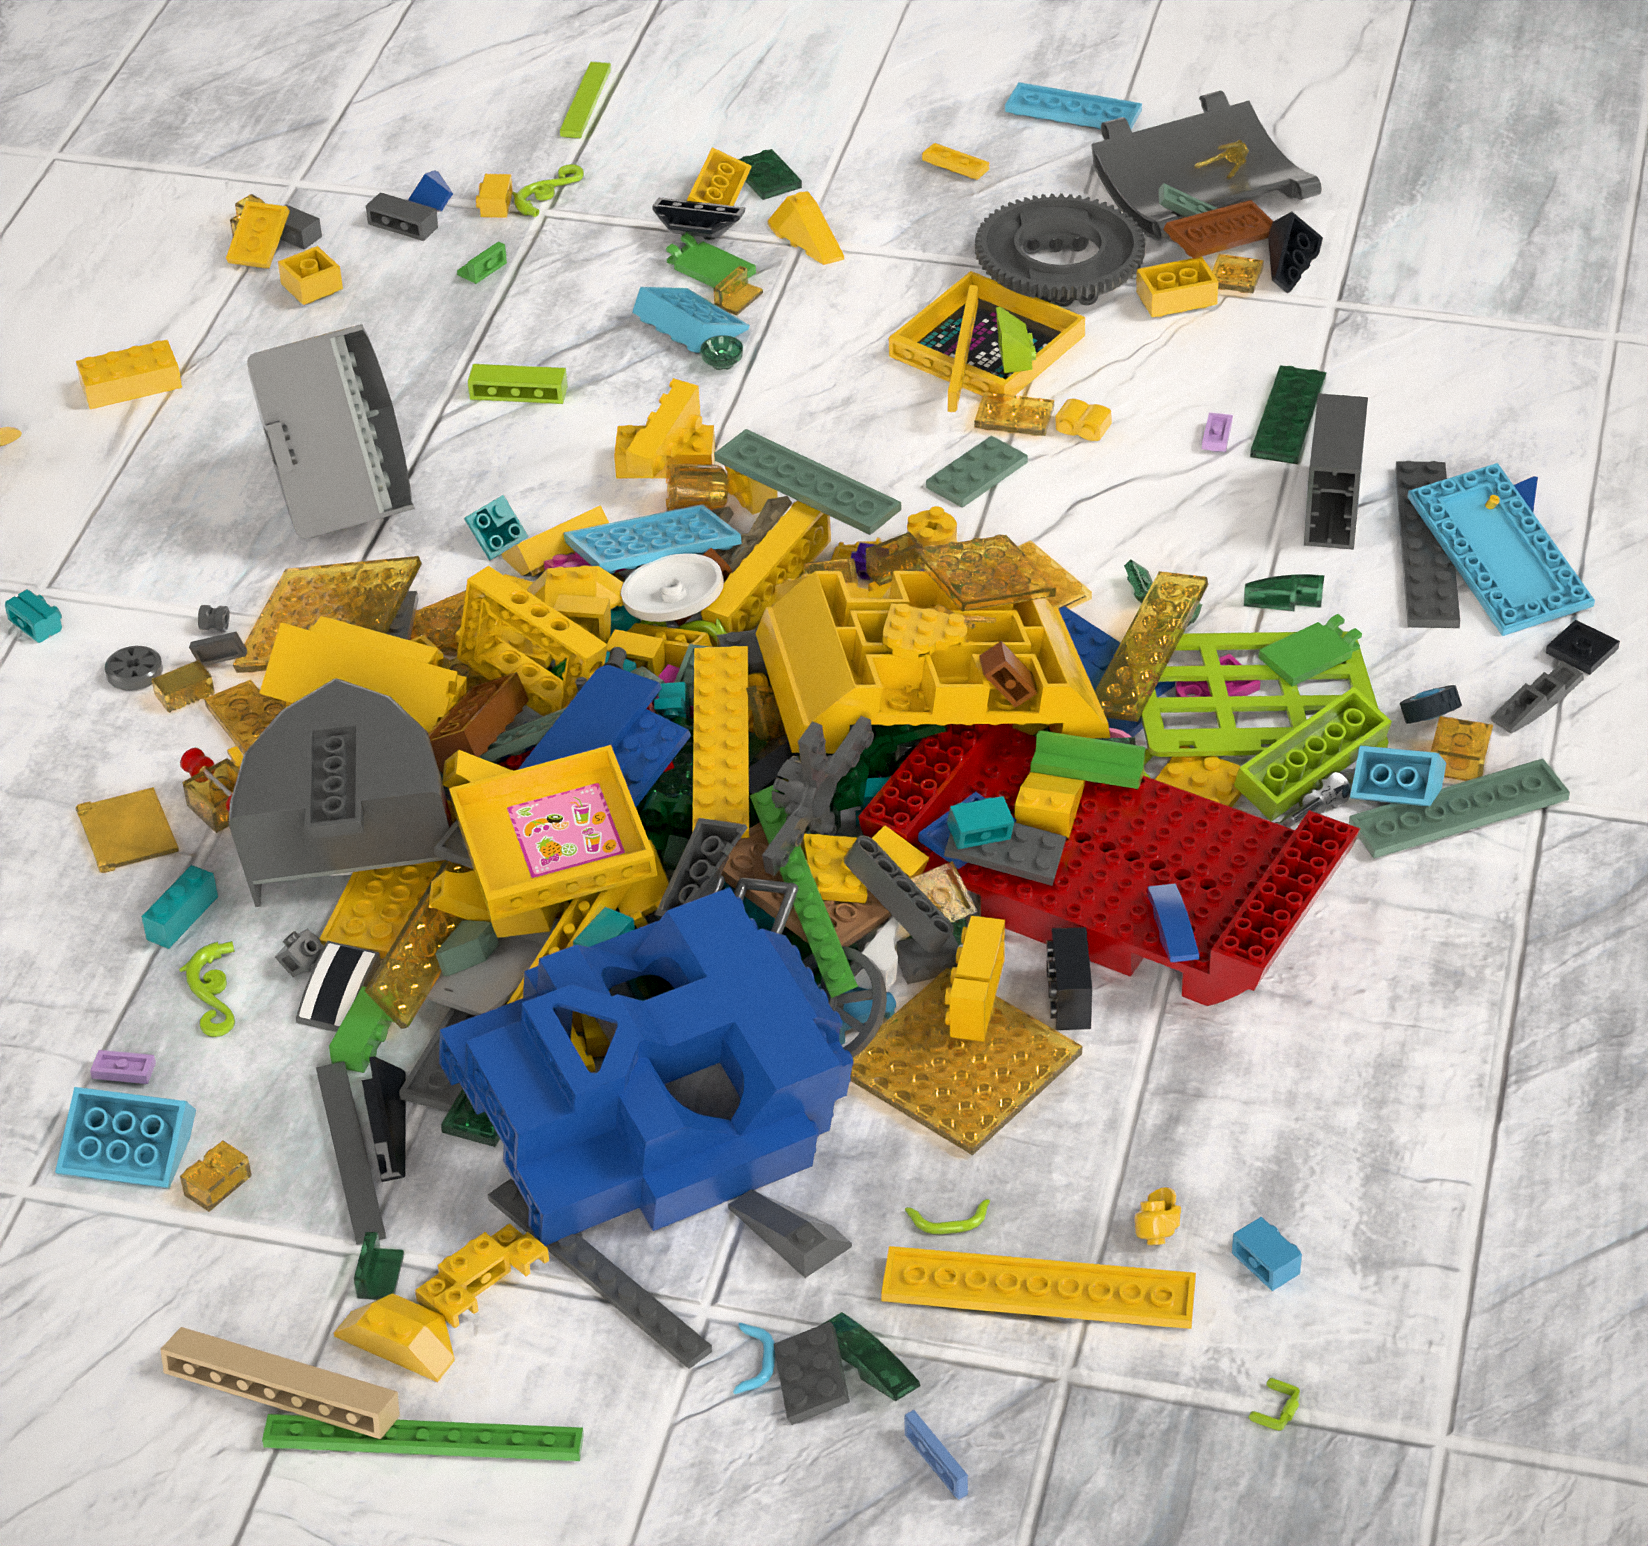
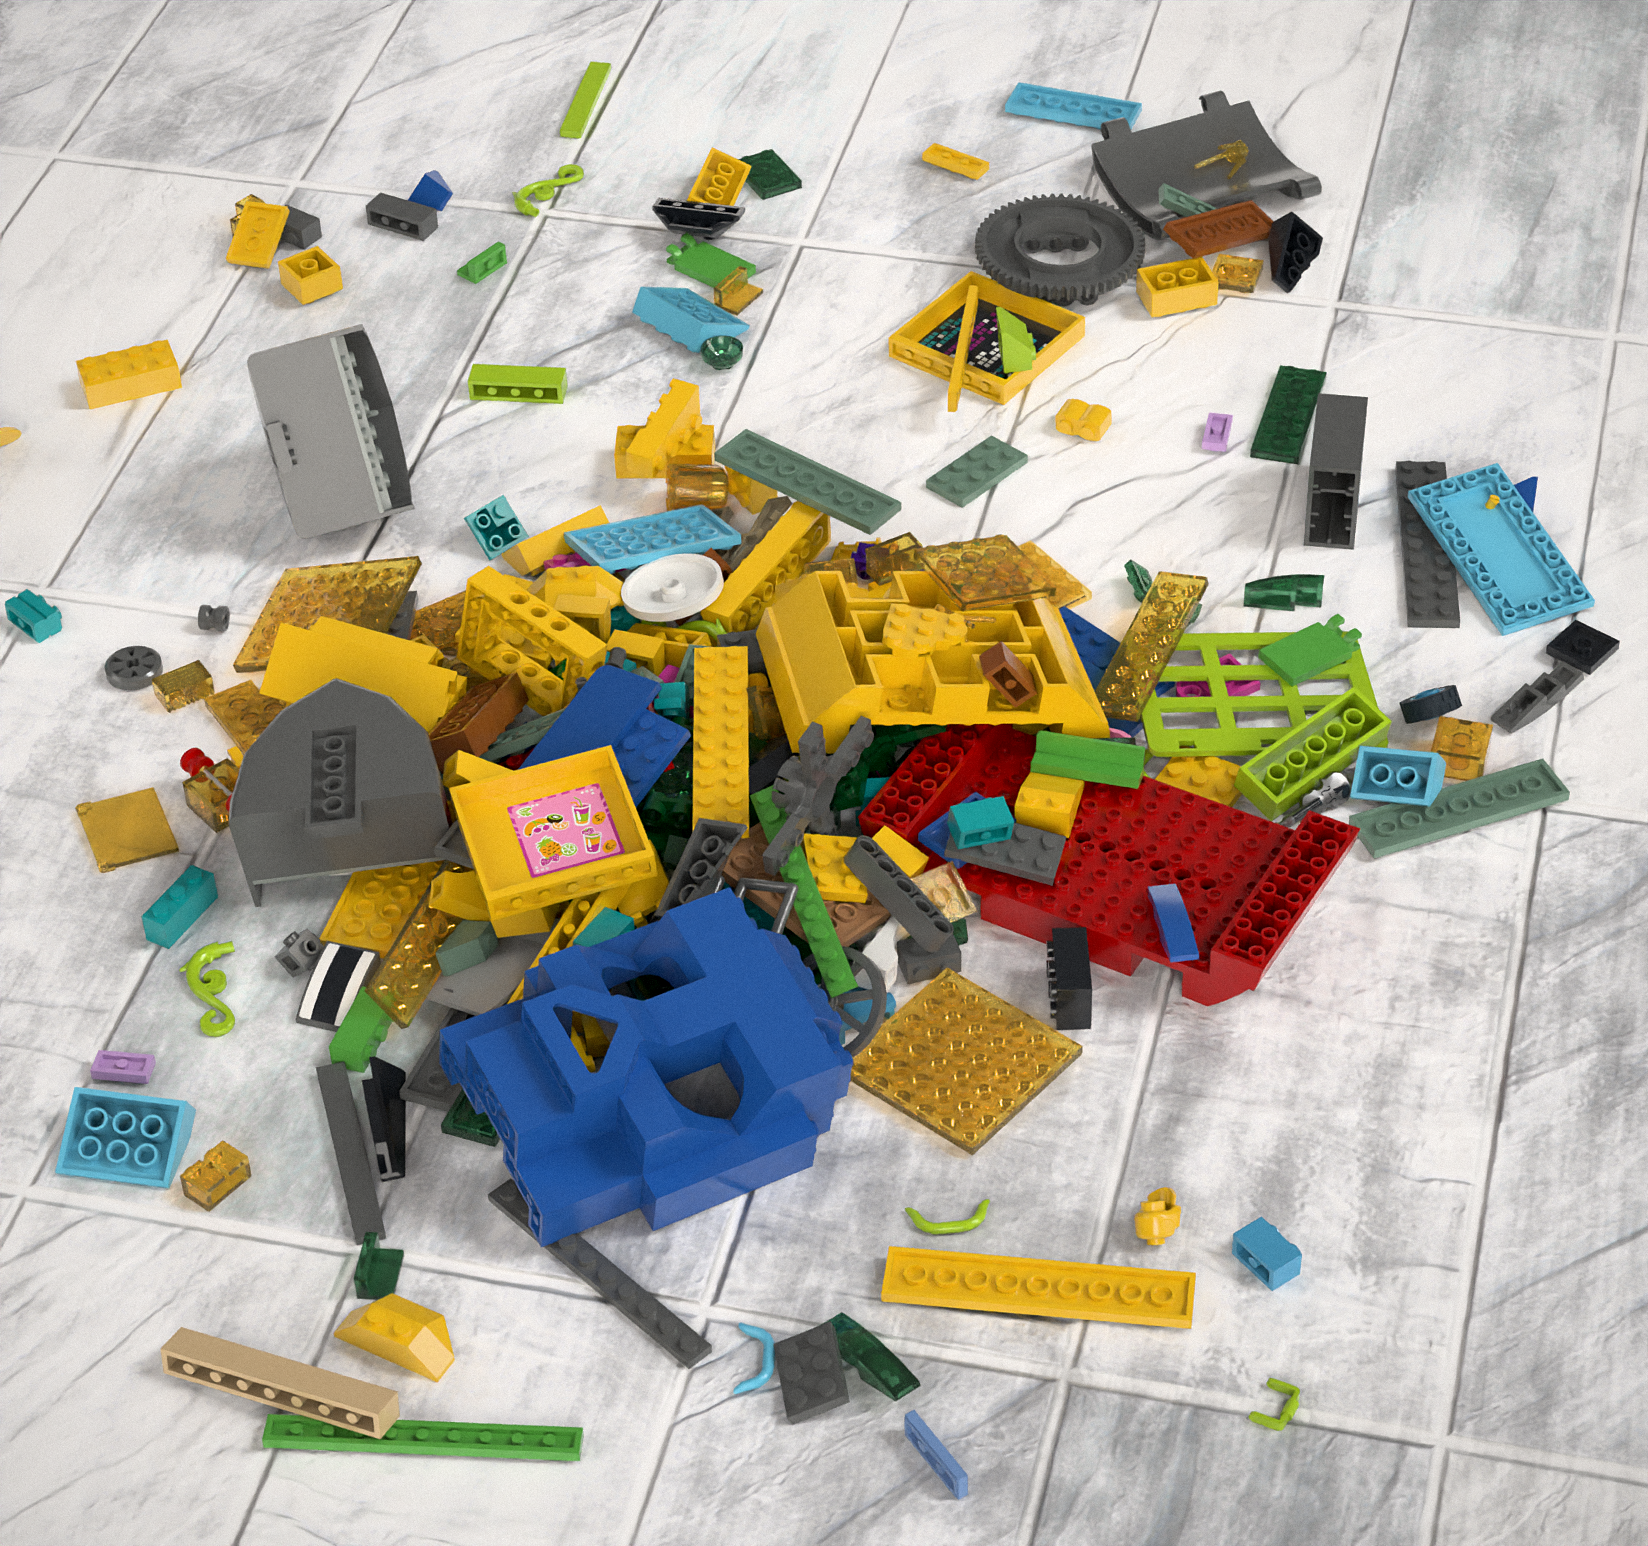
dark grey tile [189,631,247,667] -> none
yellow bracket [415,1223,549,1328] -> none
yellow brick [476,174,513,218] -> none
dark grey wedge [728,1189,852,1278] -> none
yellow wedge [768,191,844,265] -> none
yellow brick [907,506,957,565] -> none
yellow piece [945,916,1005,1042] -> none
clear yellow plate [974,392,1055,436] -> none

